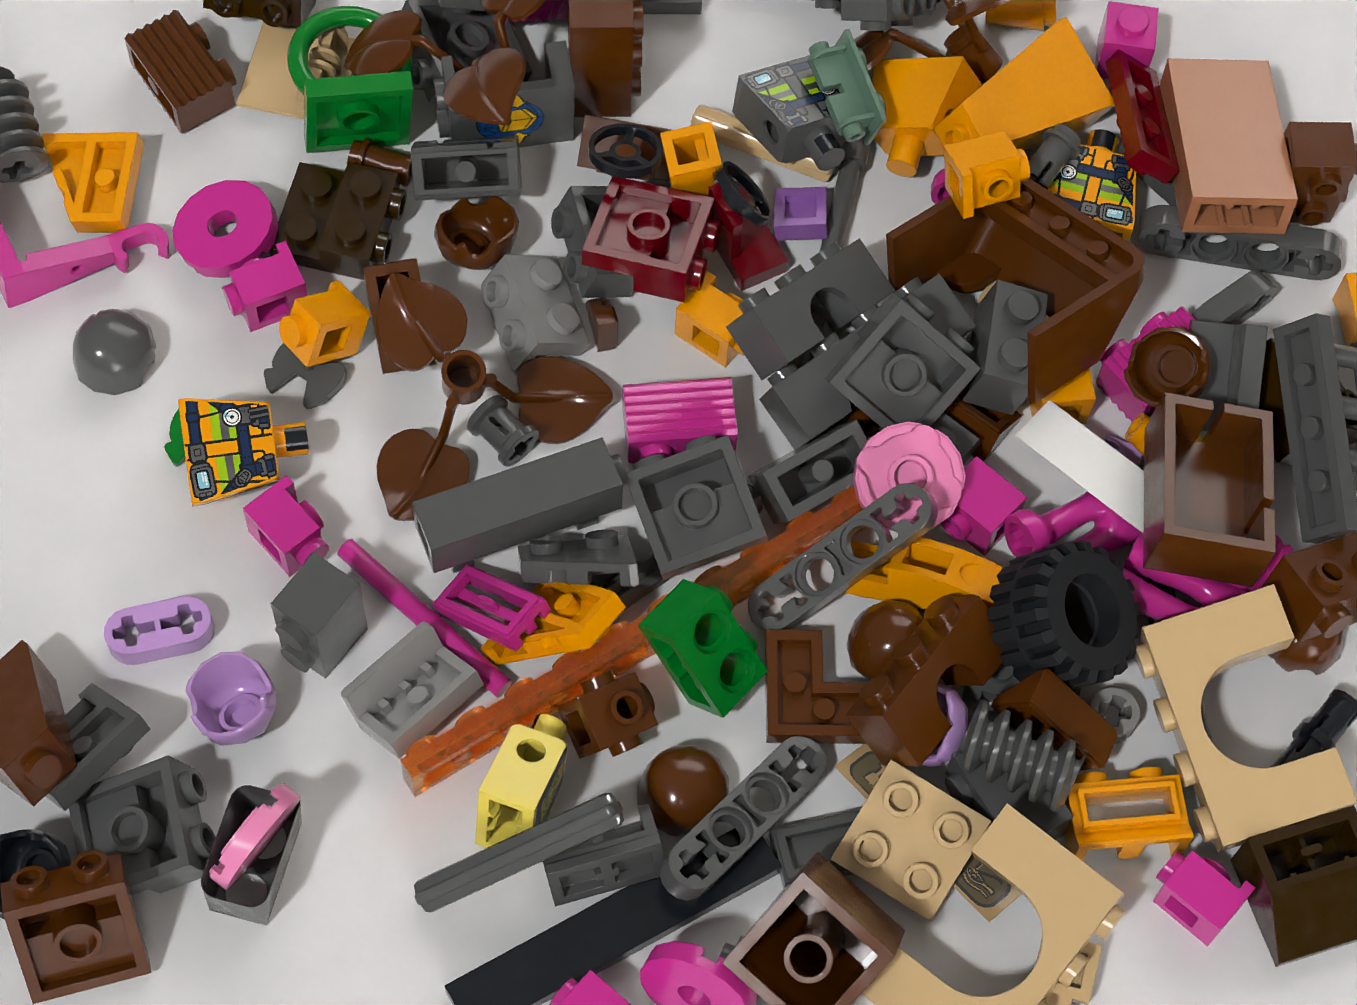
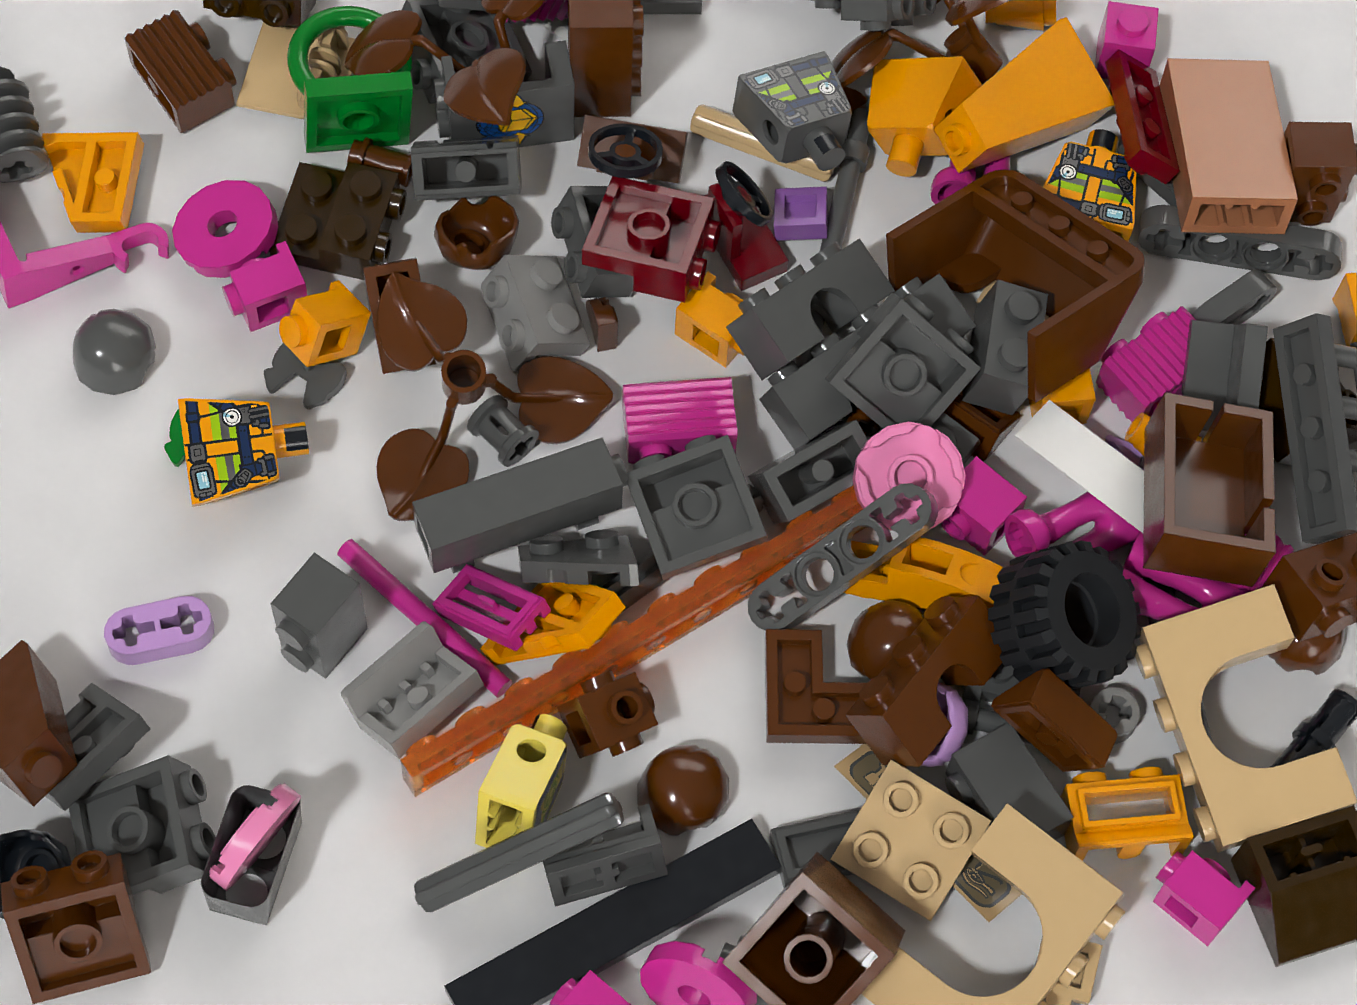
lavender hair [186,651,277,746] -> none
dark pink brick [243,475,329,577] -> none
green brick [638,579,768,718] -> none
light orange brick [660,121,722,196] -> none
dark grey beam [660,736,827,901] -> none
sand green hinge [807,29,887,145] -> none
light orange brick [944,130,1030,219] -> none
dark grey piece [955,699,1087,813] -> none
dark grey pin [1029,124,1081,190] -> none
reddish brown hair [1124,326,1212,408] -> none

